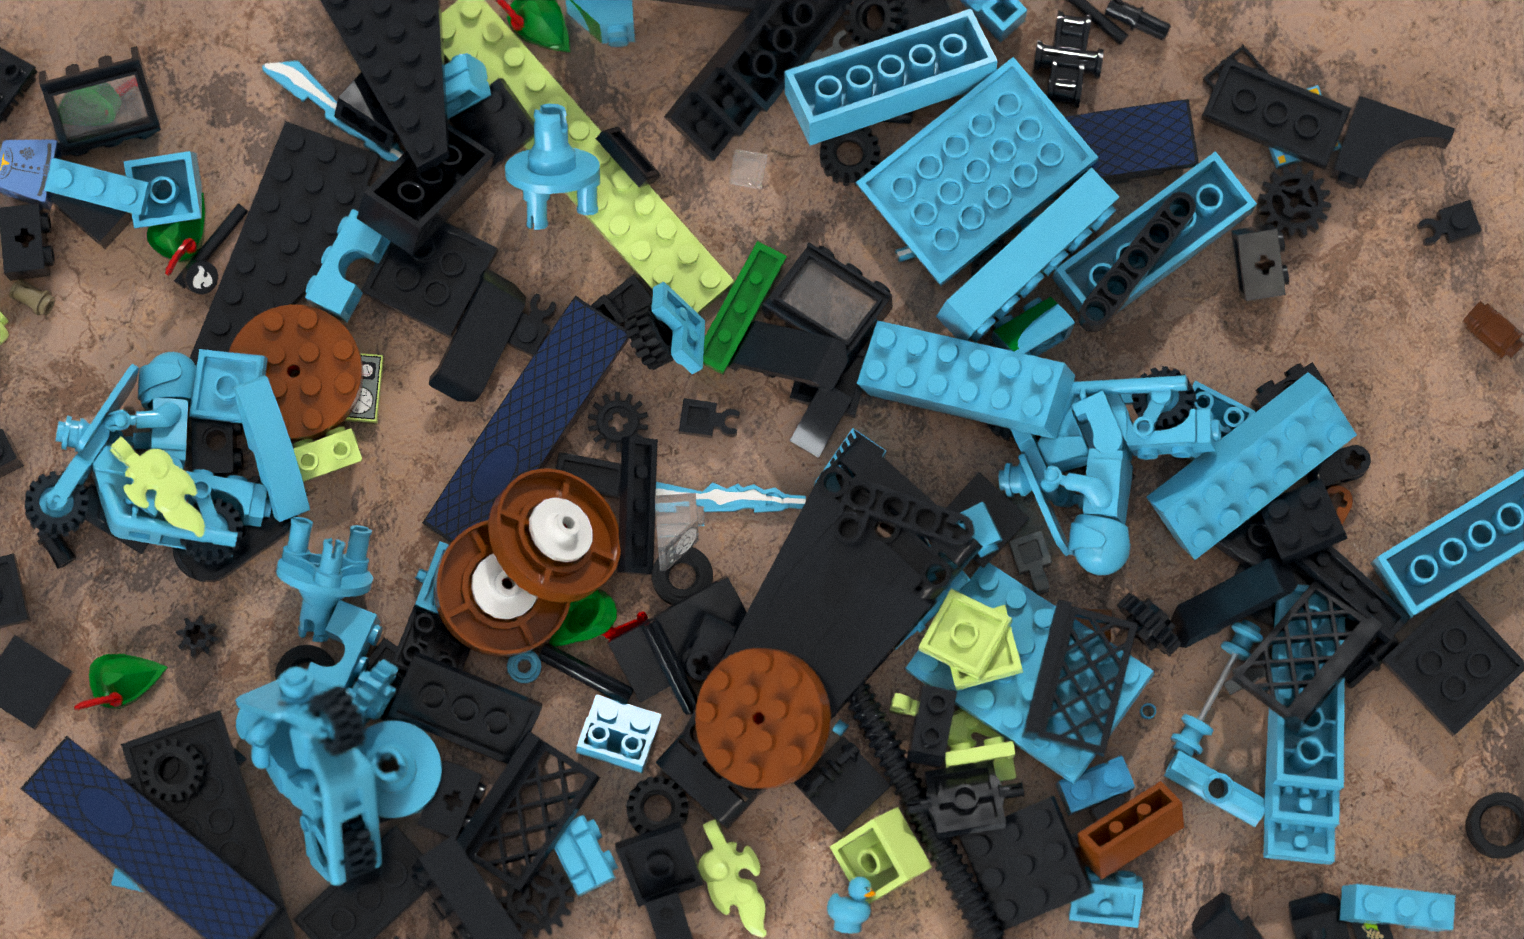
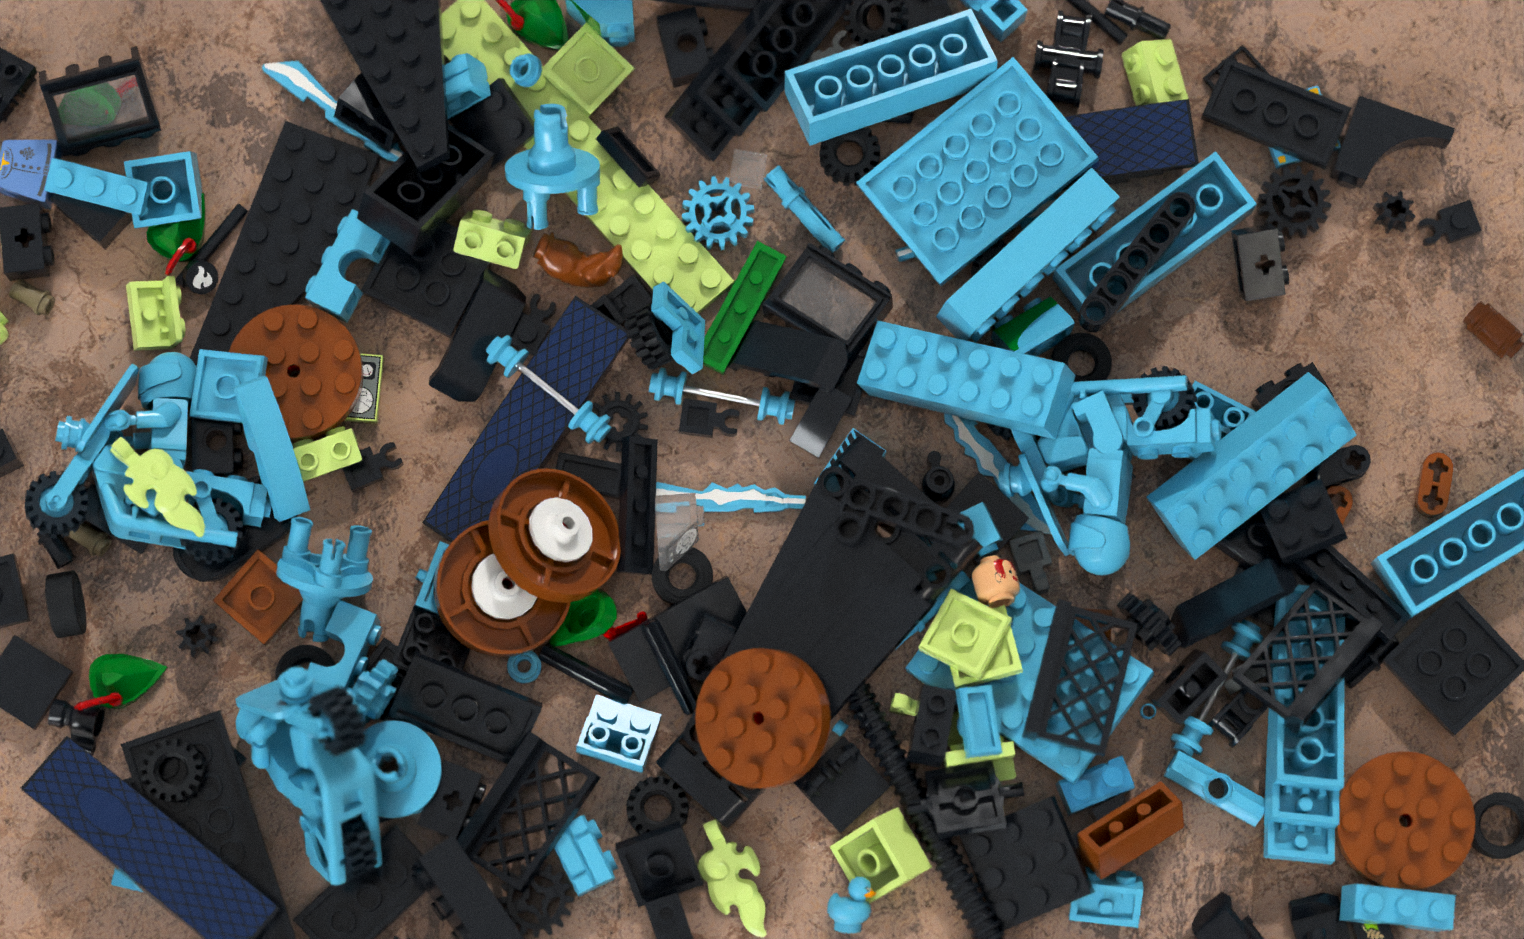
none -> black tyre [45,570,87,638]
none -> black piece [48,698,105,756]
none -> dark tan pin [66,523,111,557]
none -> yellowish green bracket [126,276,186,351]
none -> dark orange plate [213,549,303,646]
none -> black plate [342,442,403,492]
none -> yellowish green bracket [453,210,532,269]
none -> medium azure axle [486,335,611,444]
none -> medium azure plate [510,54,542,87]
none -> dark orange animal [533,232,623,288]
none -> yellowish green plate [541,23,635,117]
none -> medium azure axle [649,367,795,425]
none -> black brick [656,7,714,88]
none -> medium azure gear [682,176,754,250]
none -> medium azure pin [764,165,846,253]
none -> black piece [921,451,955,504]
none -> sword [944,413,1051,534]
none -> medium azure tile [955,685,1002,758]
none -> light nougat head [971,555,1020,608]
none -> black tyre [1051,333,1112,382]
none -> yellowish green bracket [1122,39,1188,106]
none -> black brick [1147,649,1228,725]
none -> black piece [1207,688,1269,748]
none -> dark orange piece [1335,751,1475,891]
none -> black gear [1372,191,1415,234]
none -> dark orange beam [1415,453,1453,518]

